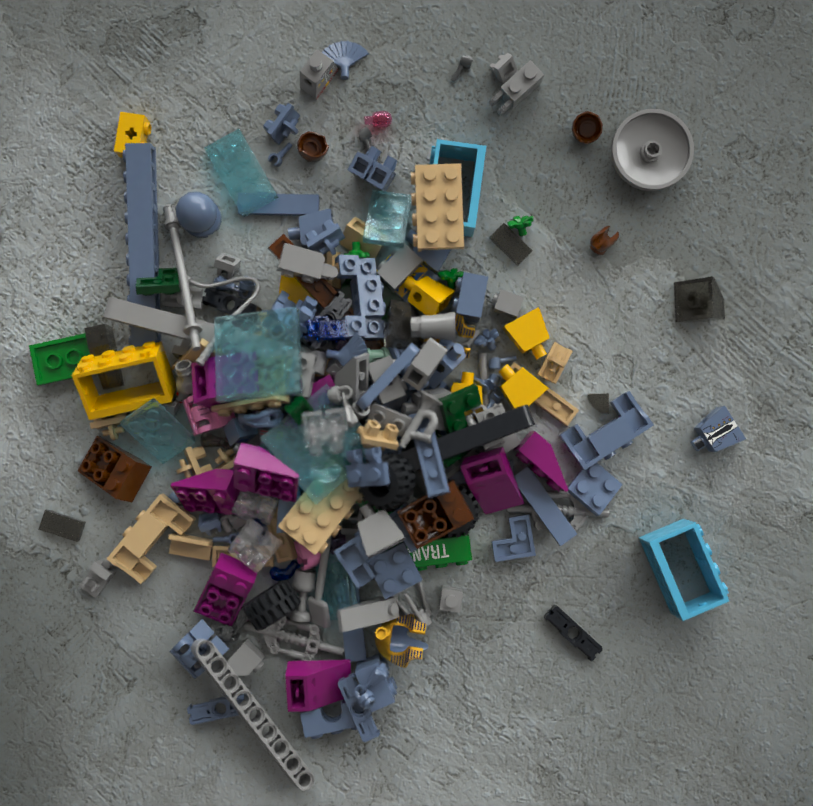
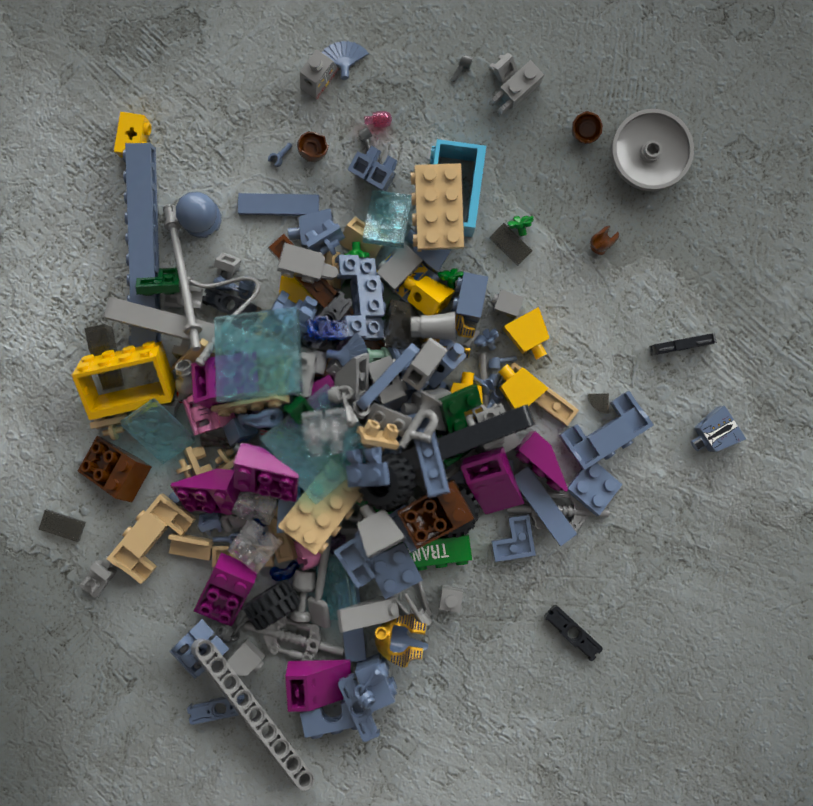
green plate [29,333,96,386] -> none
clear light blue plate [204,129,278,217] -> none
sand blue hips [263,103,300,145] -> none
clear light blue arm [308,464,341,483] -> none
tan hips [537,342,573,384] -> none
medium azure hose [639,519,729,621] -> none
clear smoke slope [674,276,725,323] -> none
none -> black piece [649,333,717,356]

